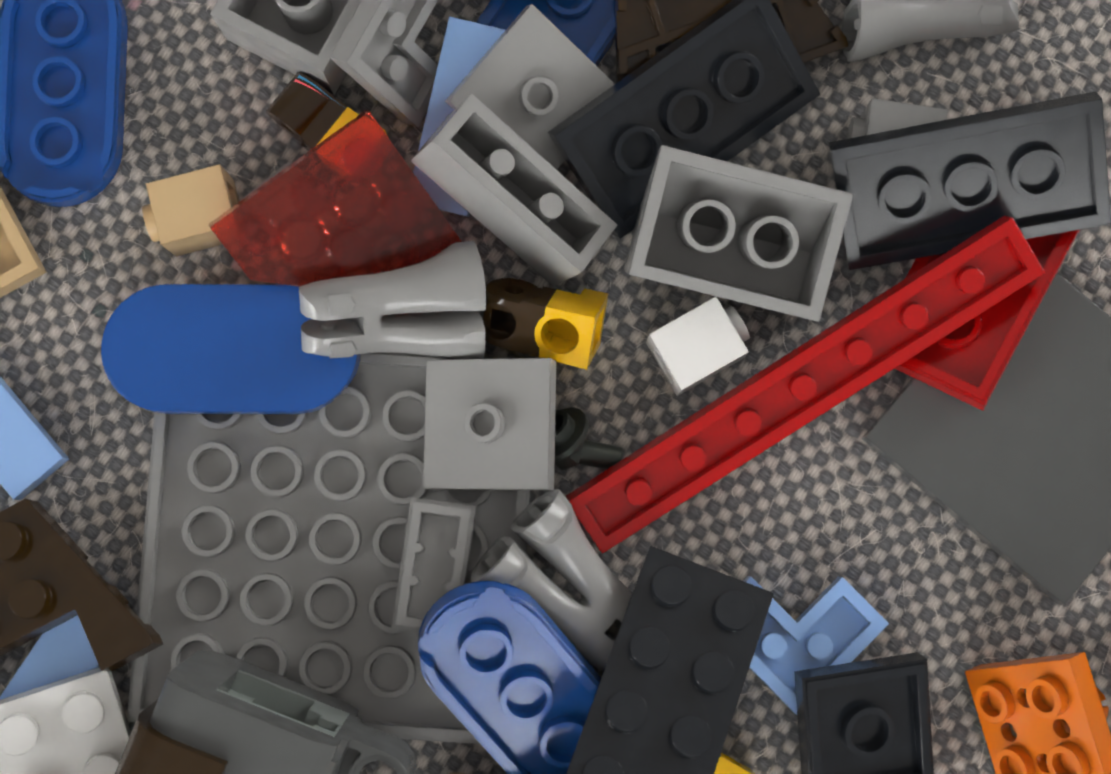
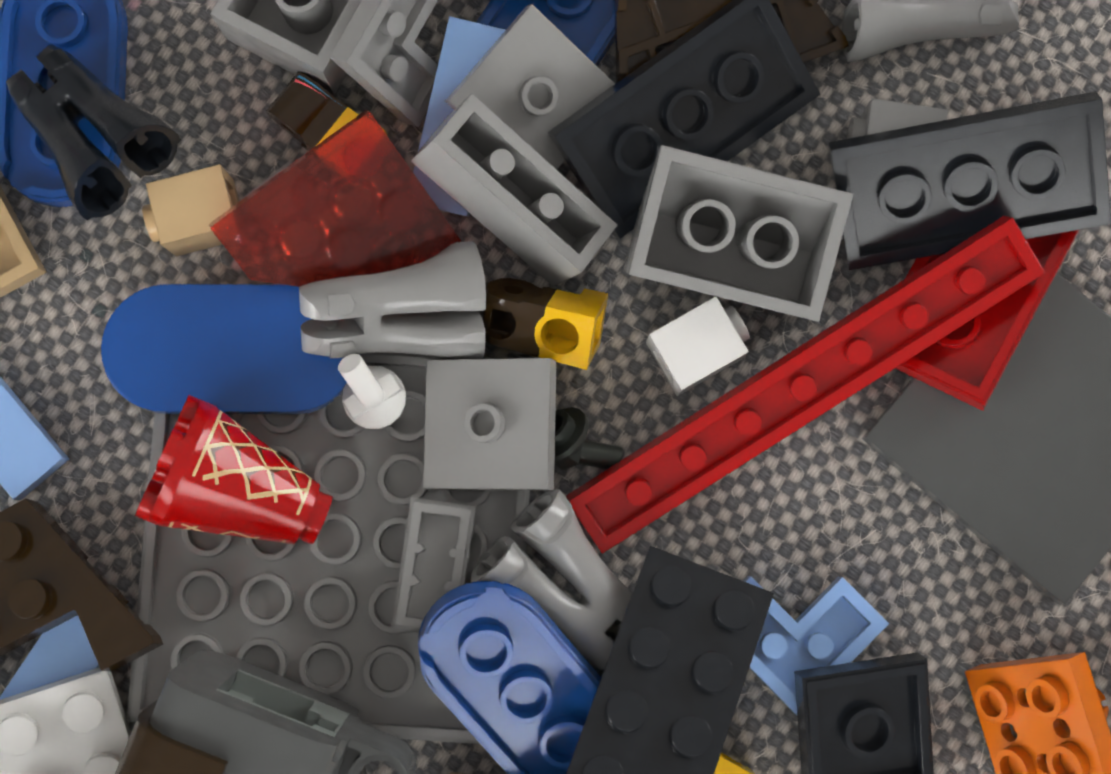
none -> black piece [6,44,181,221]
none -> red cone [135,395,333,544]
none -> white plate [338,354,406,429]

